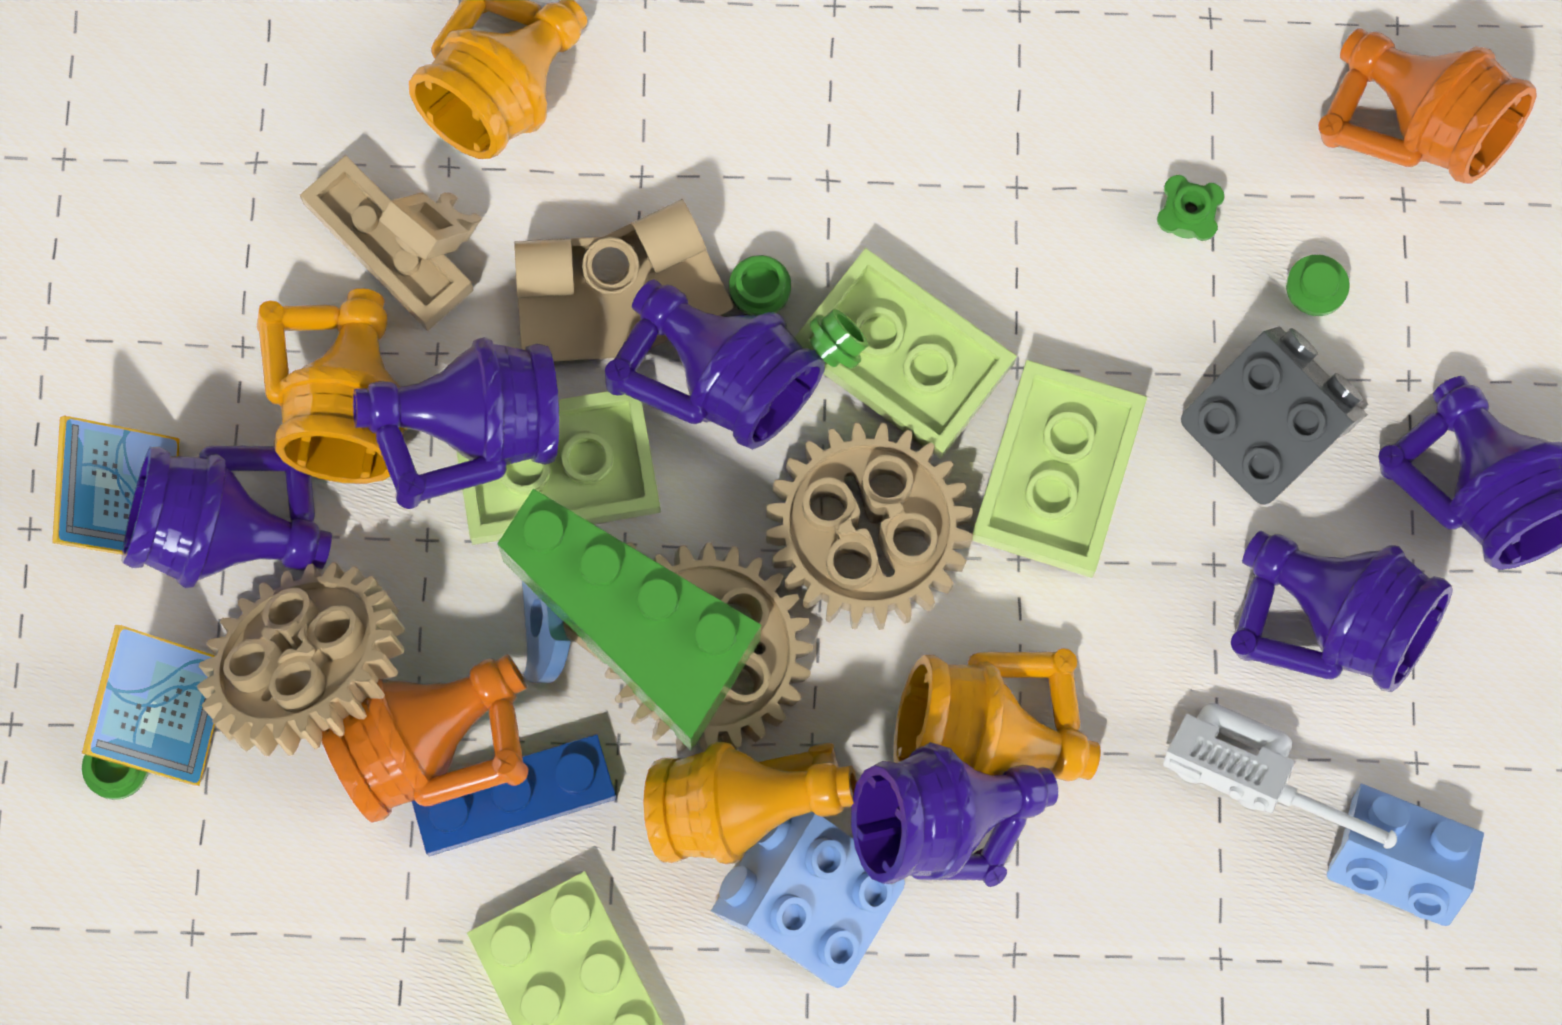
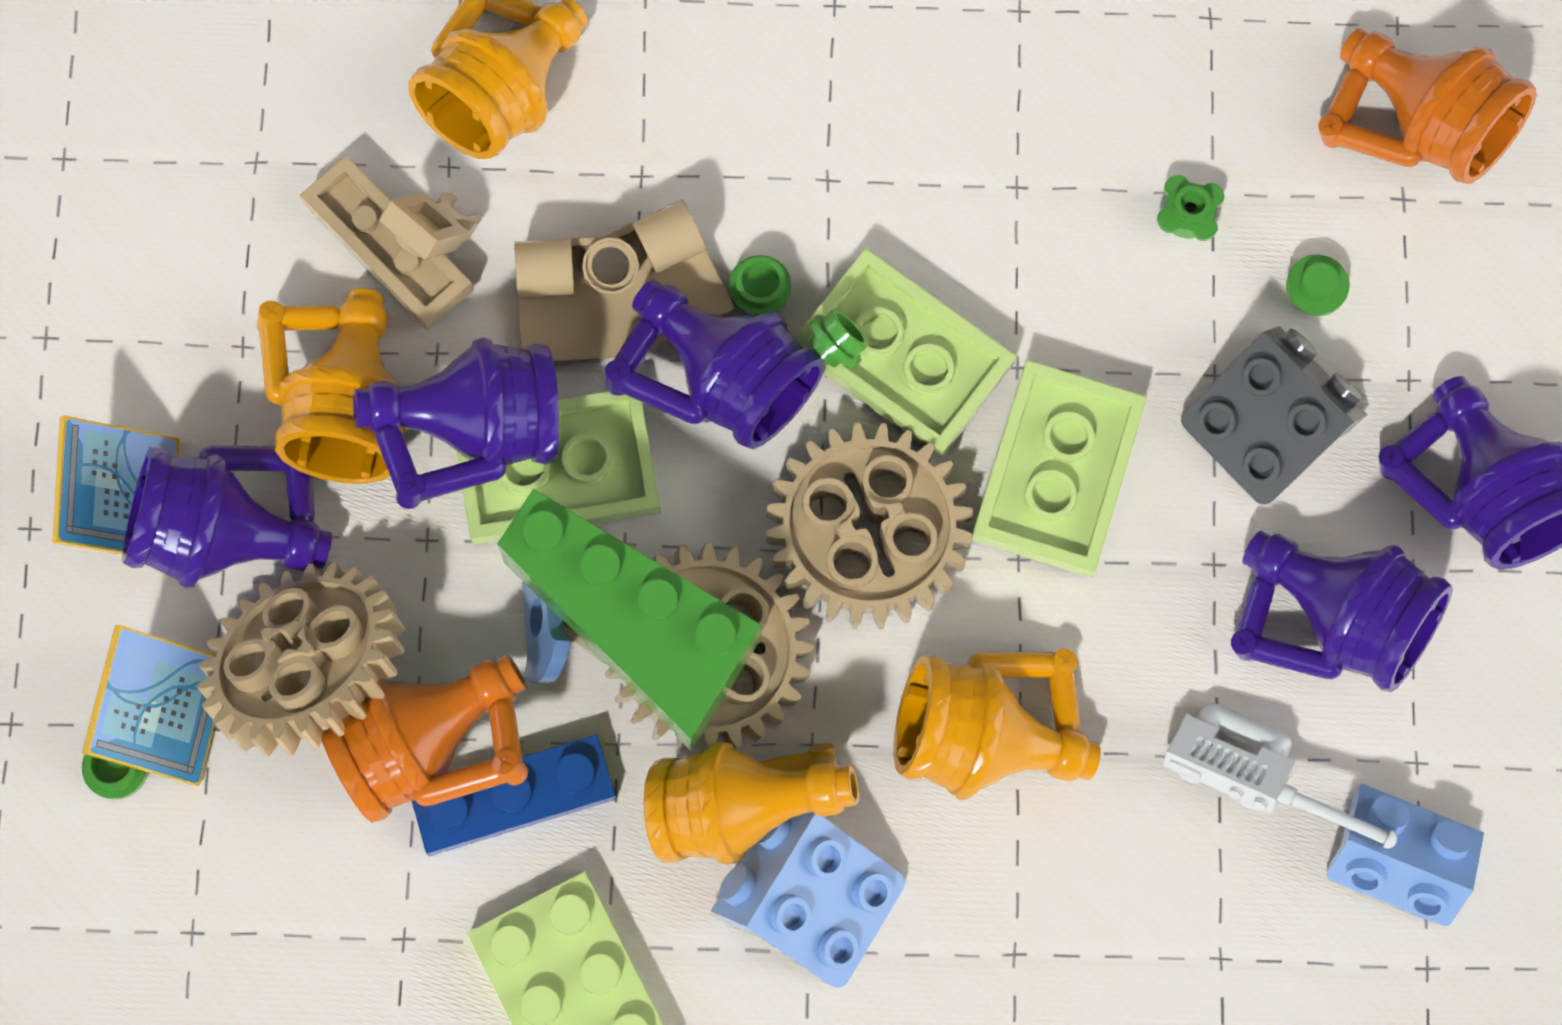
dark purple piece [851,742,1058,887] -> none

